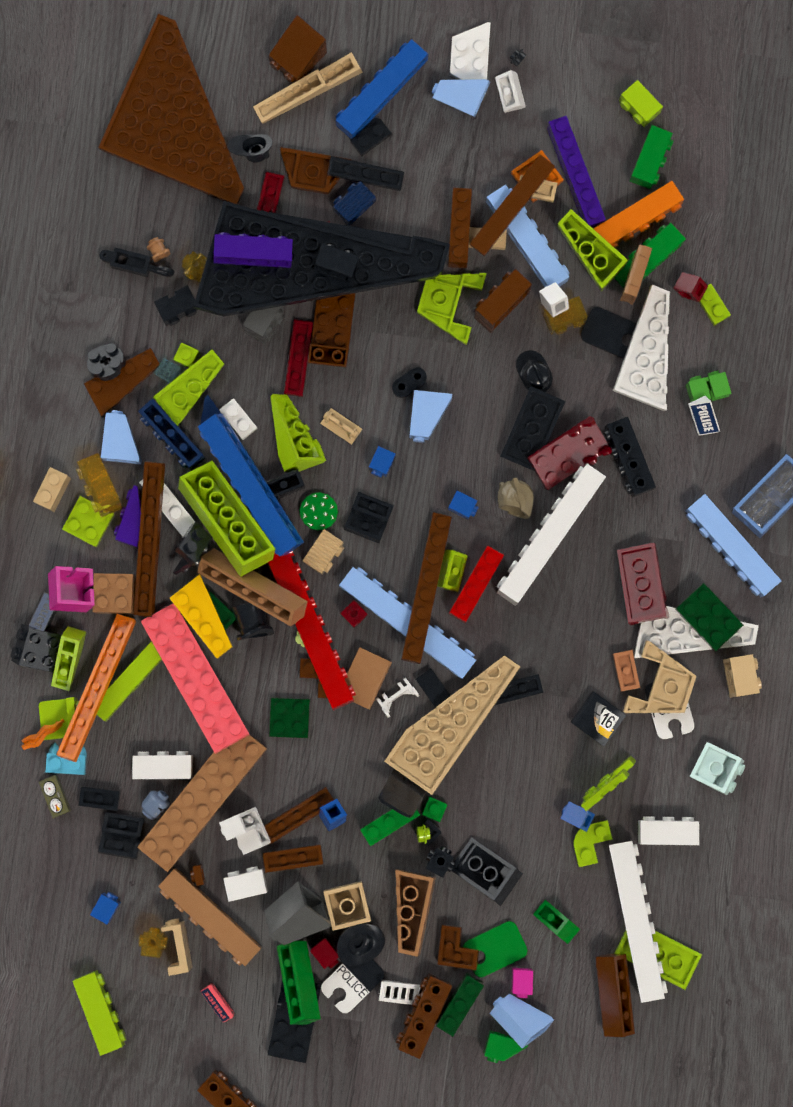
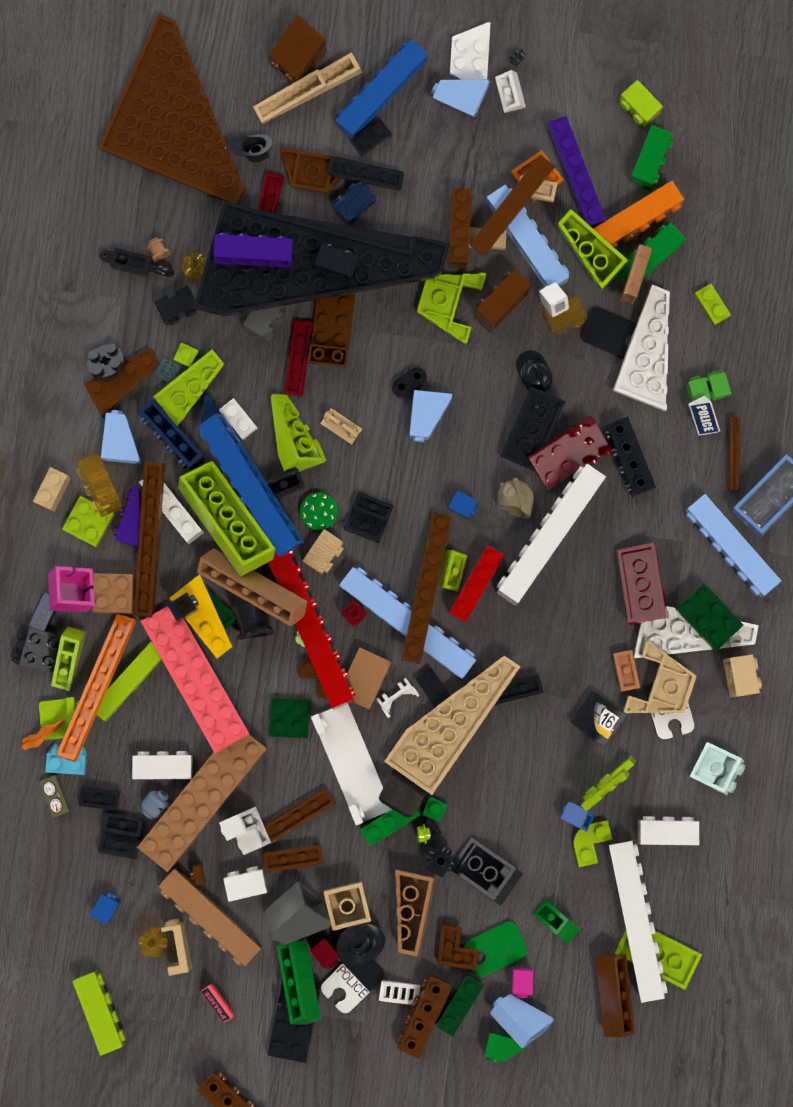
black bracket [173,522,212,575] -> none
blue brick [319,799,347,831] -> none
blue brick [369,446,396,478] -> none
dark red brick [674,272,708,302] -> none
none -> black brick [167,593,199,622]
none -> white bracket [311,704,391,825]
none -> reddish brown axle [728,416,740,492]

